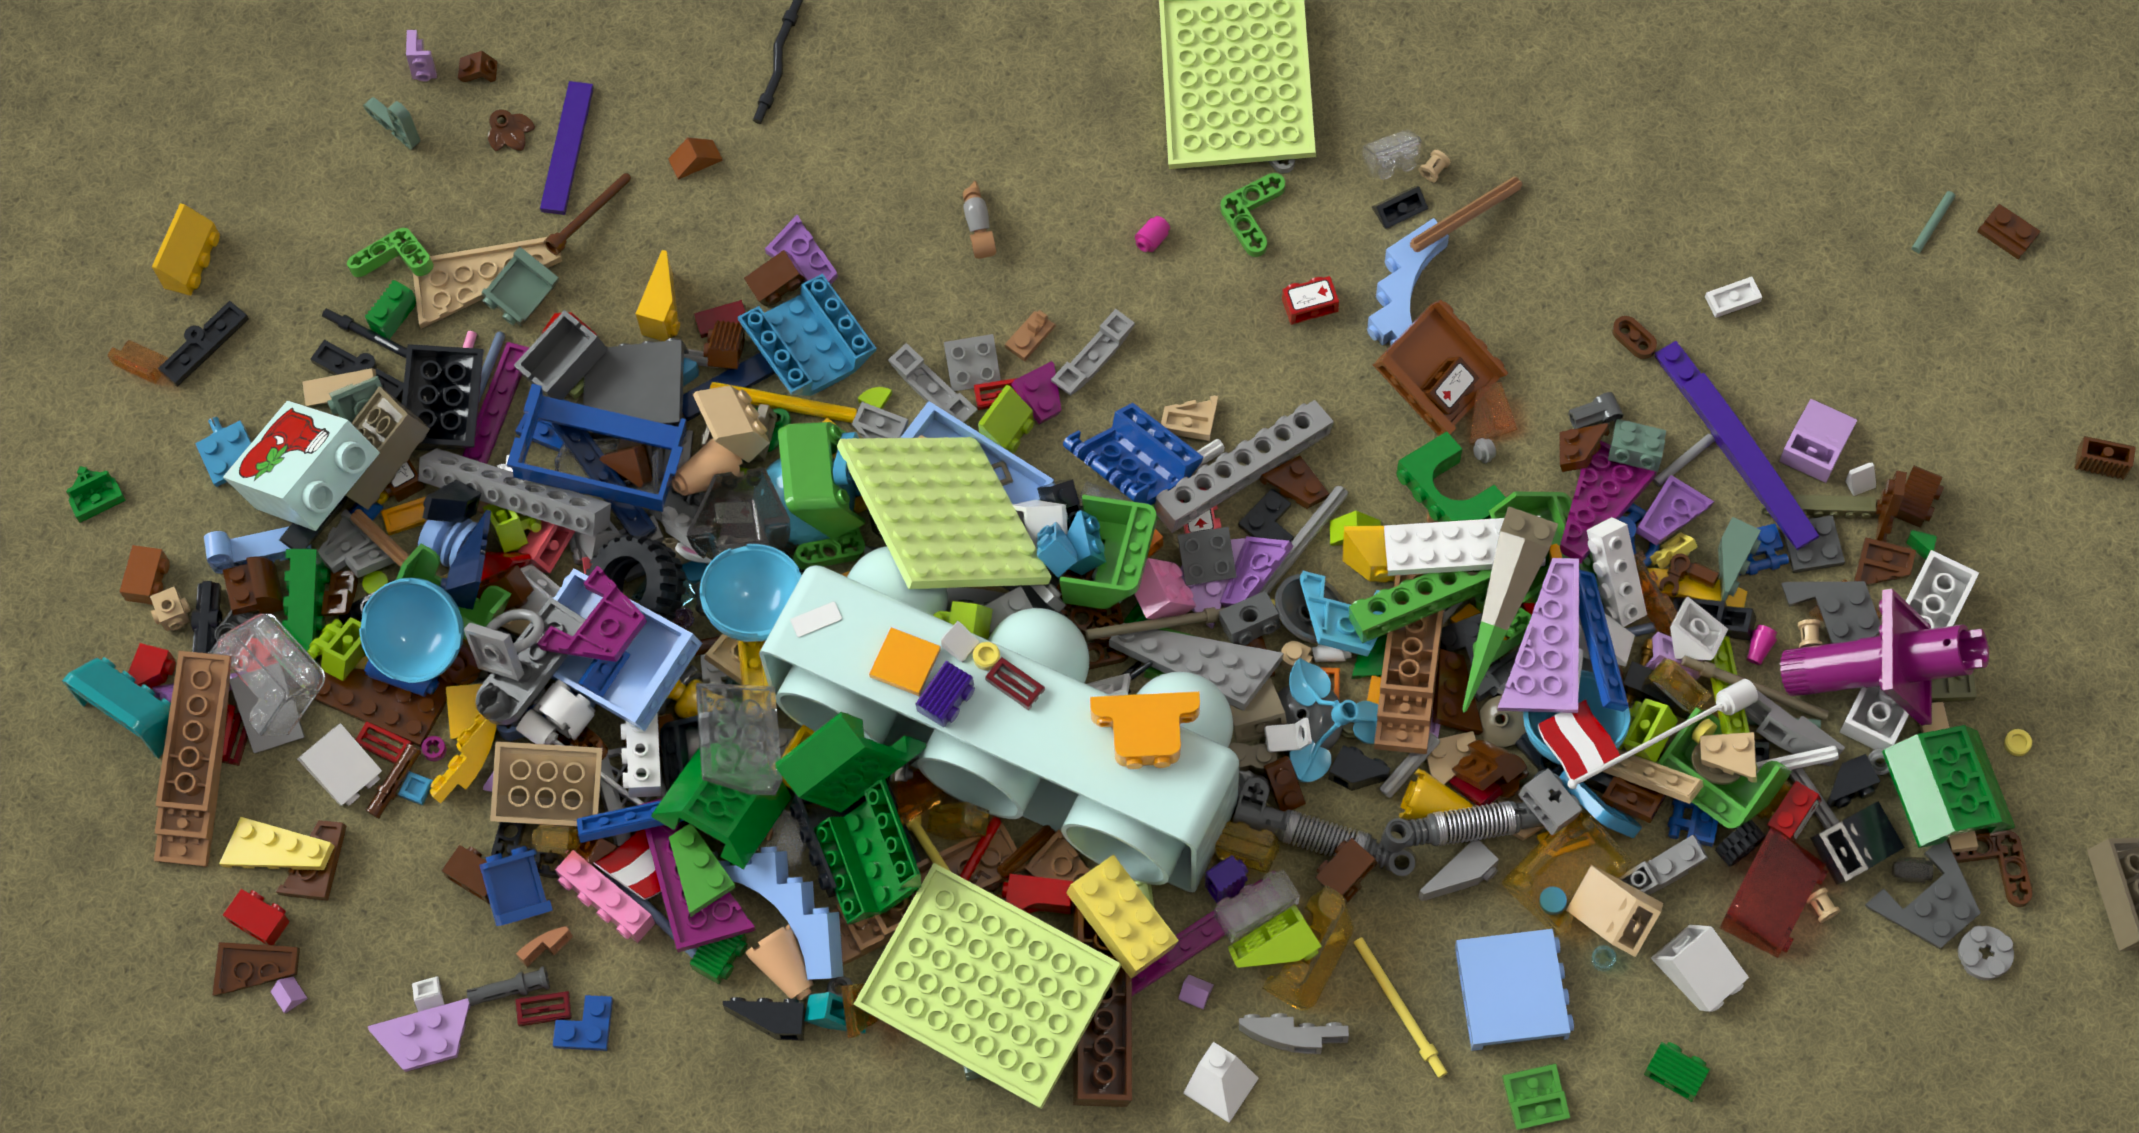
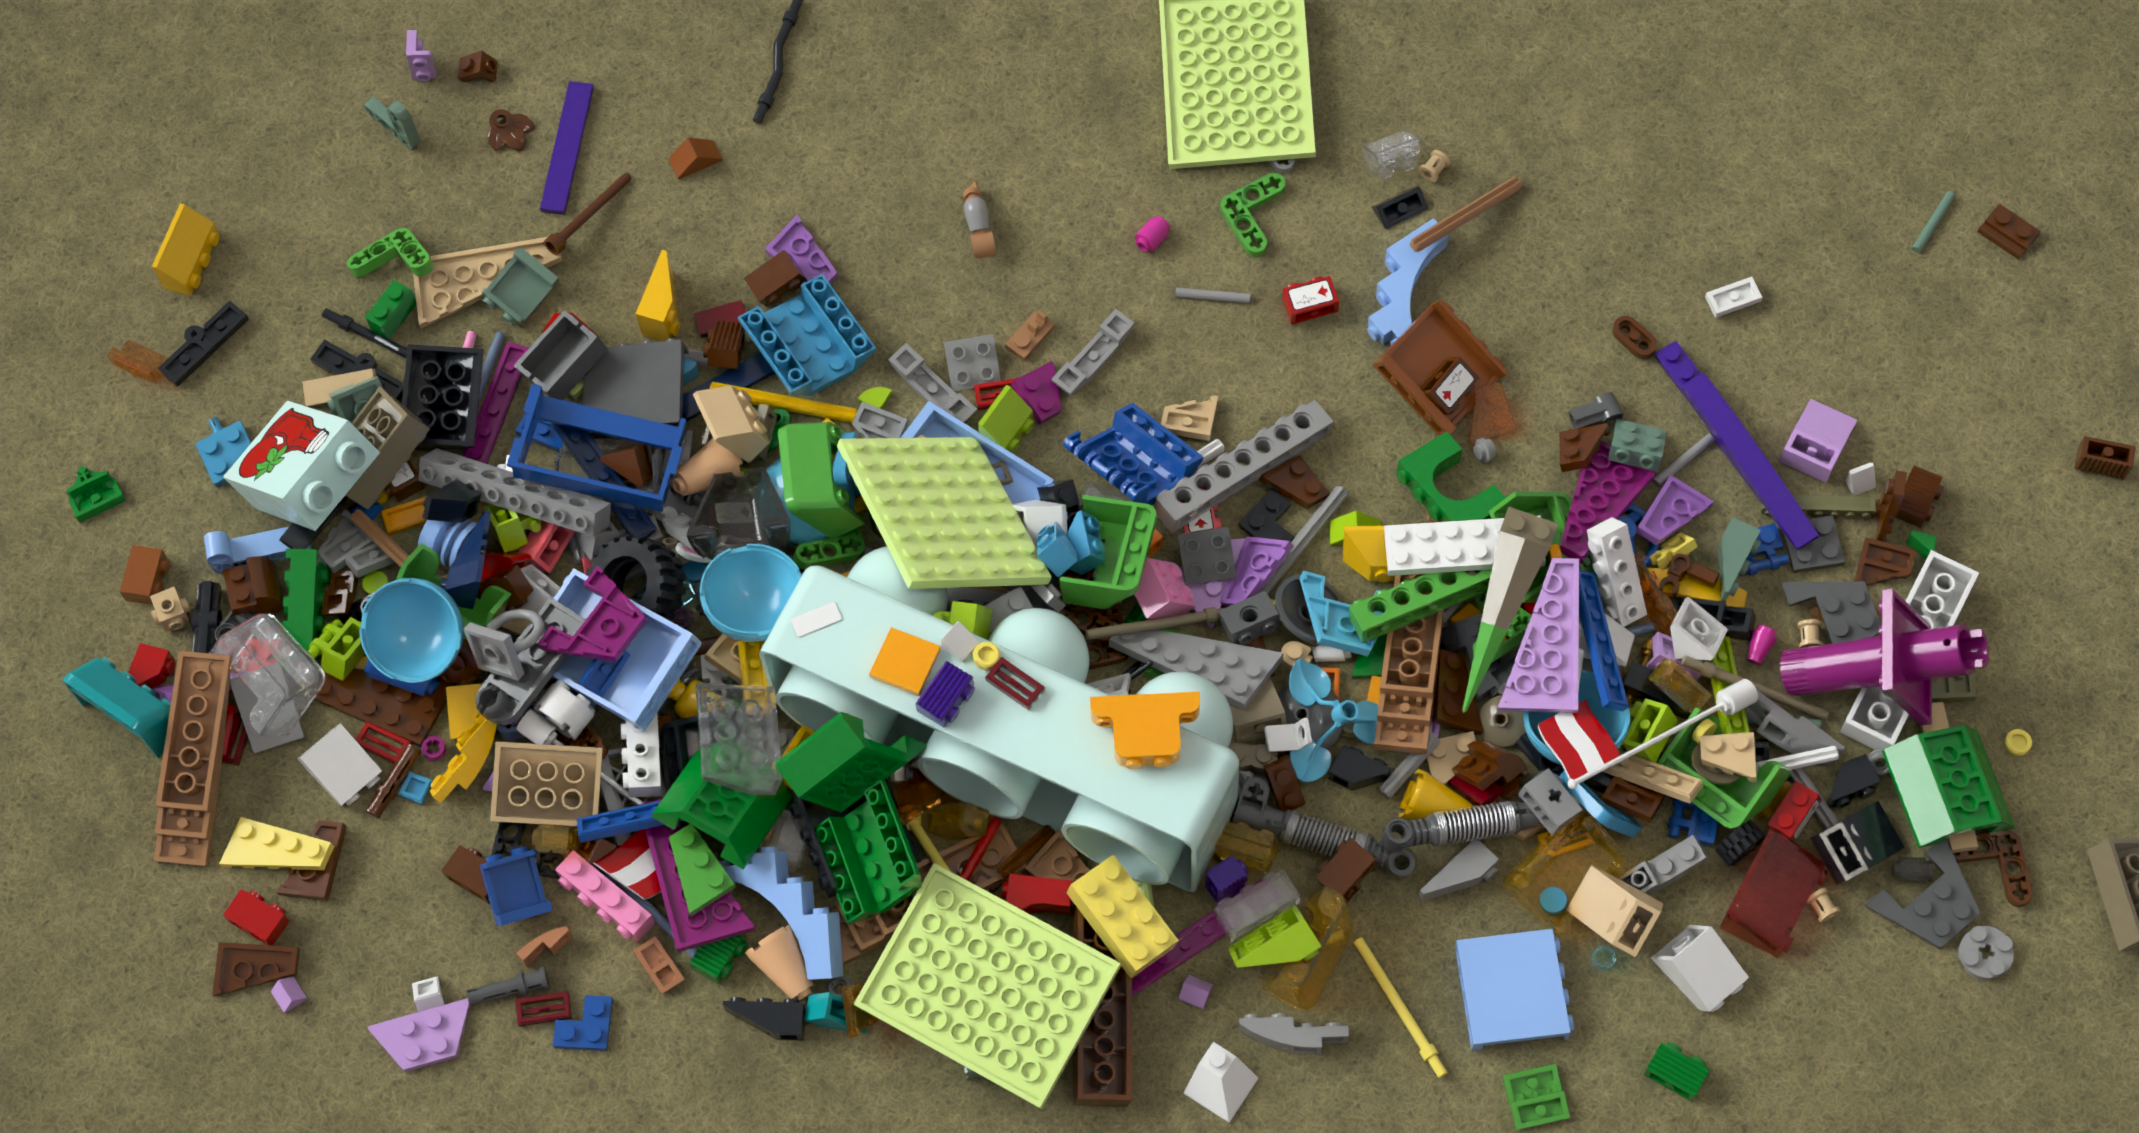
none -> nougat slope [633,936,685,994]
none -> light grey bar [1175,287,1251,303]

